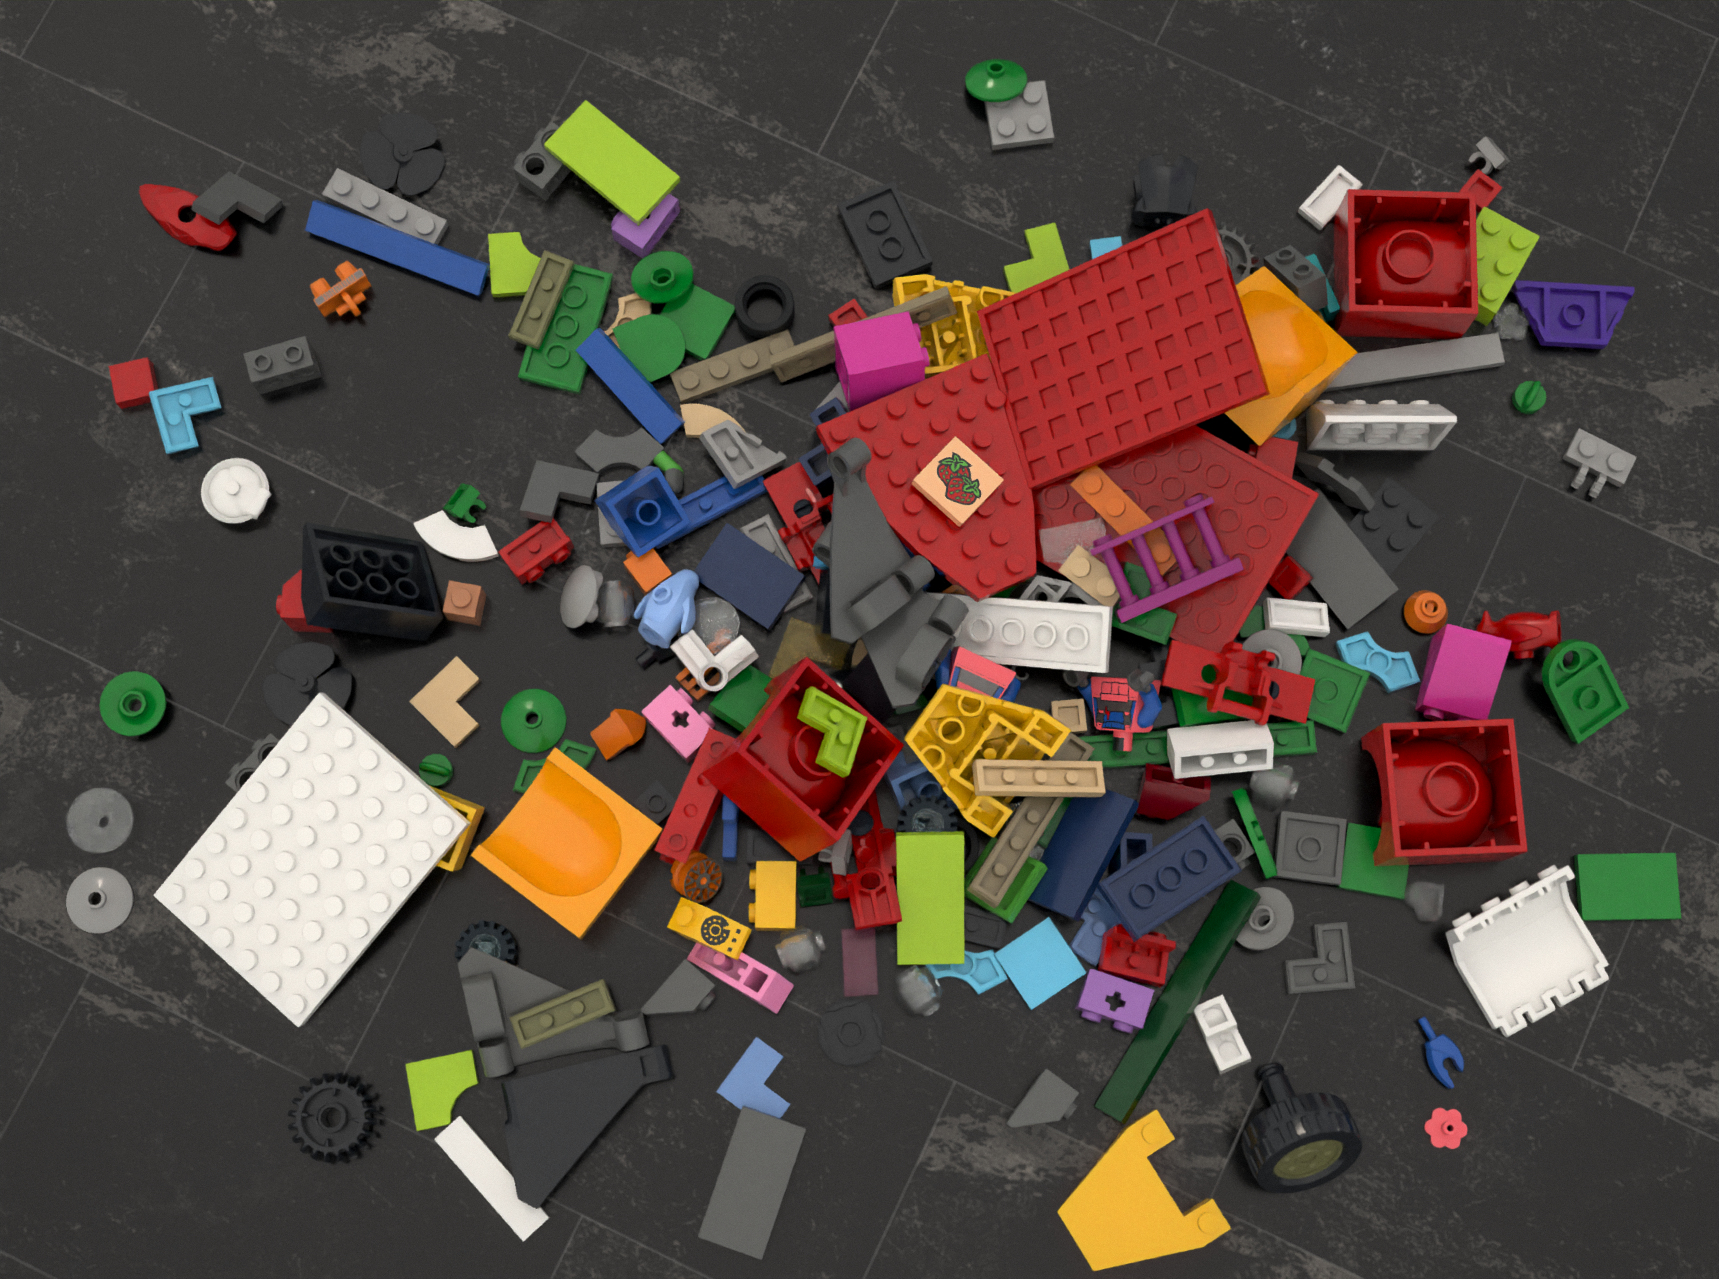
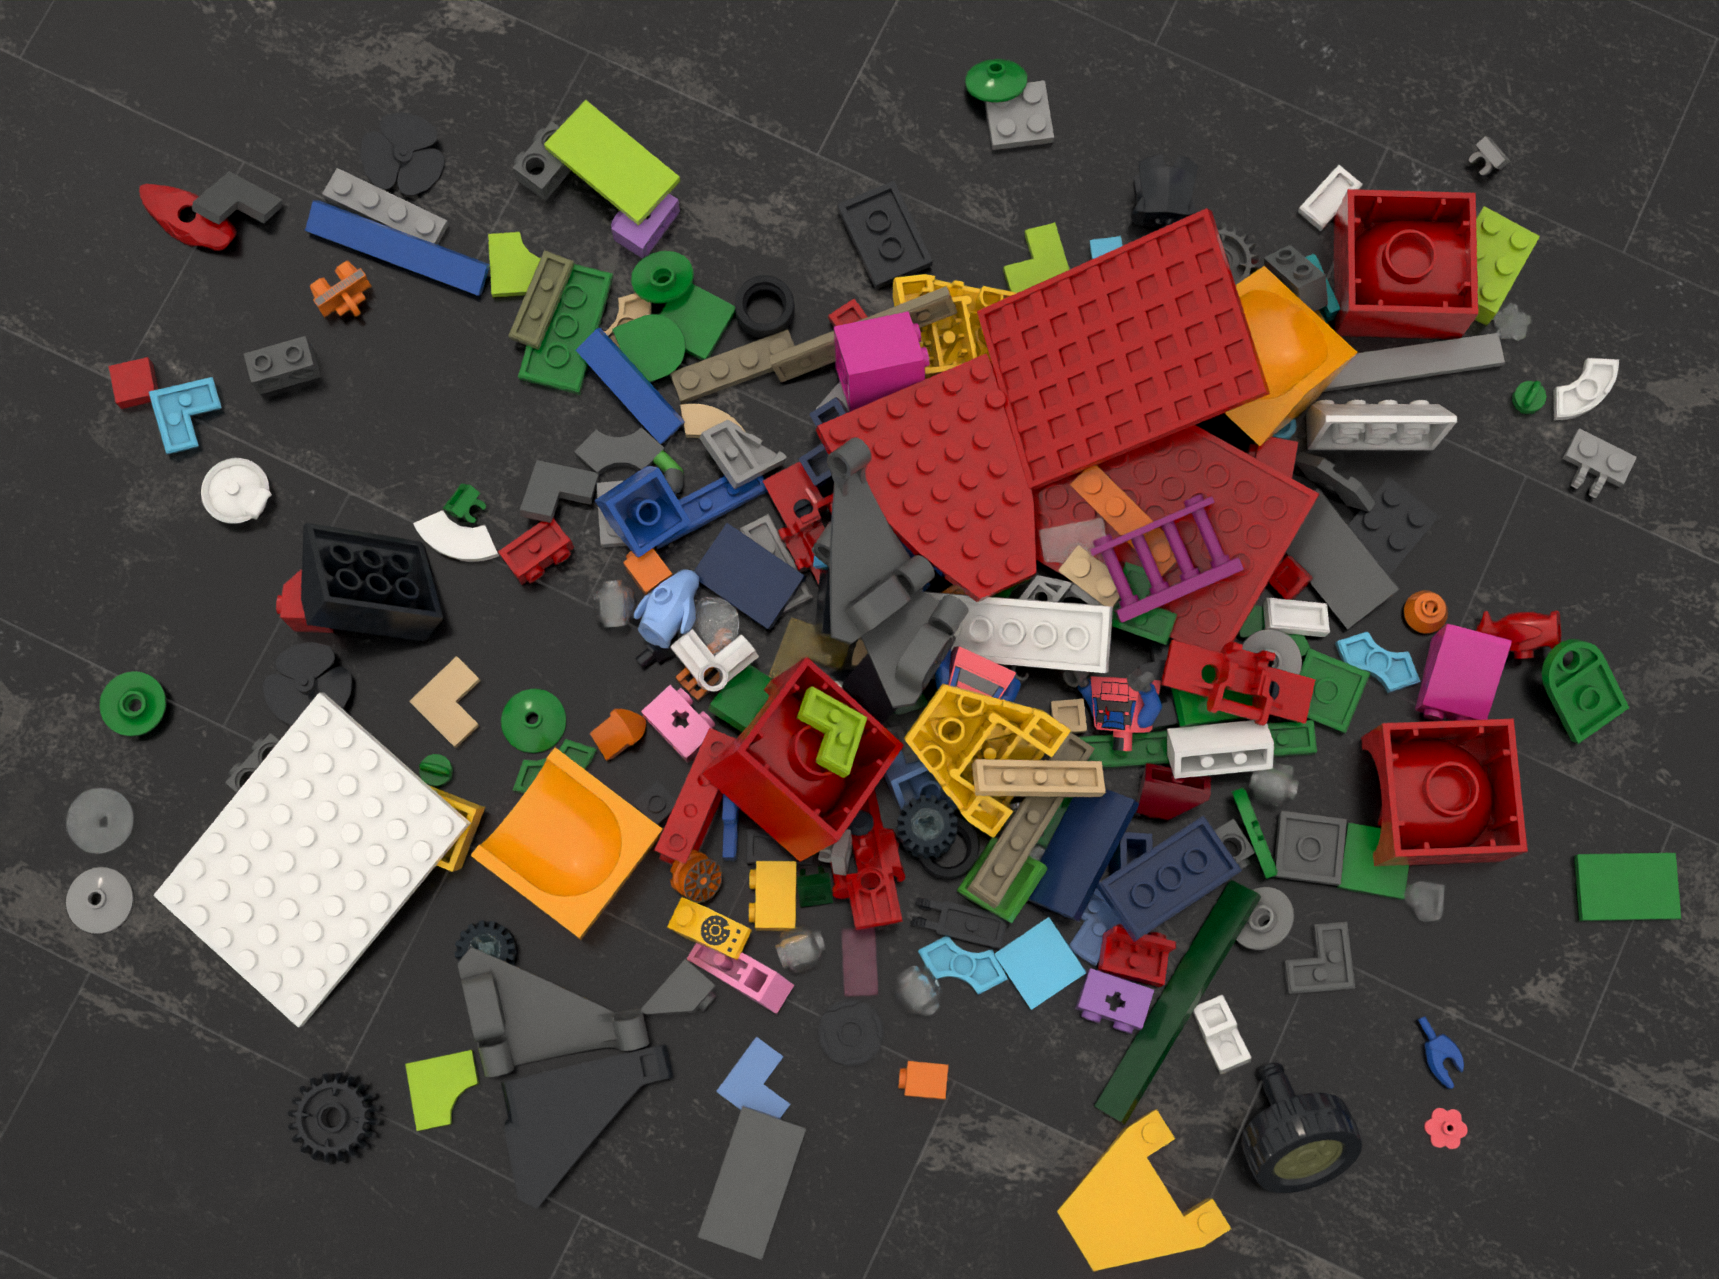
white tile [434,1116,550,1241] -> none
nougat brick [442,580,487,626] -> none
olive tile [509,979,617,1049] -> none
light grey dish [560,565,603,628] -> none
lime tile [896,831,964,965] -> none
light nougat tile [911,436,1004,527] -> none
dark grey slope [1005,1068,1079,1128] -> none
white hinge [1446,864,1609,1038] -> none
red plate [1459,169,1503,213] -> none
dark purple wing [1511,280,1635,349] -> none
none -> orange brick [898,1061,948,1100]
none -> white tile [1553,358,1619,420]

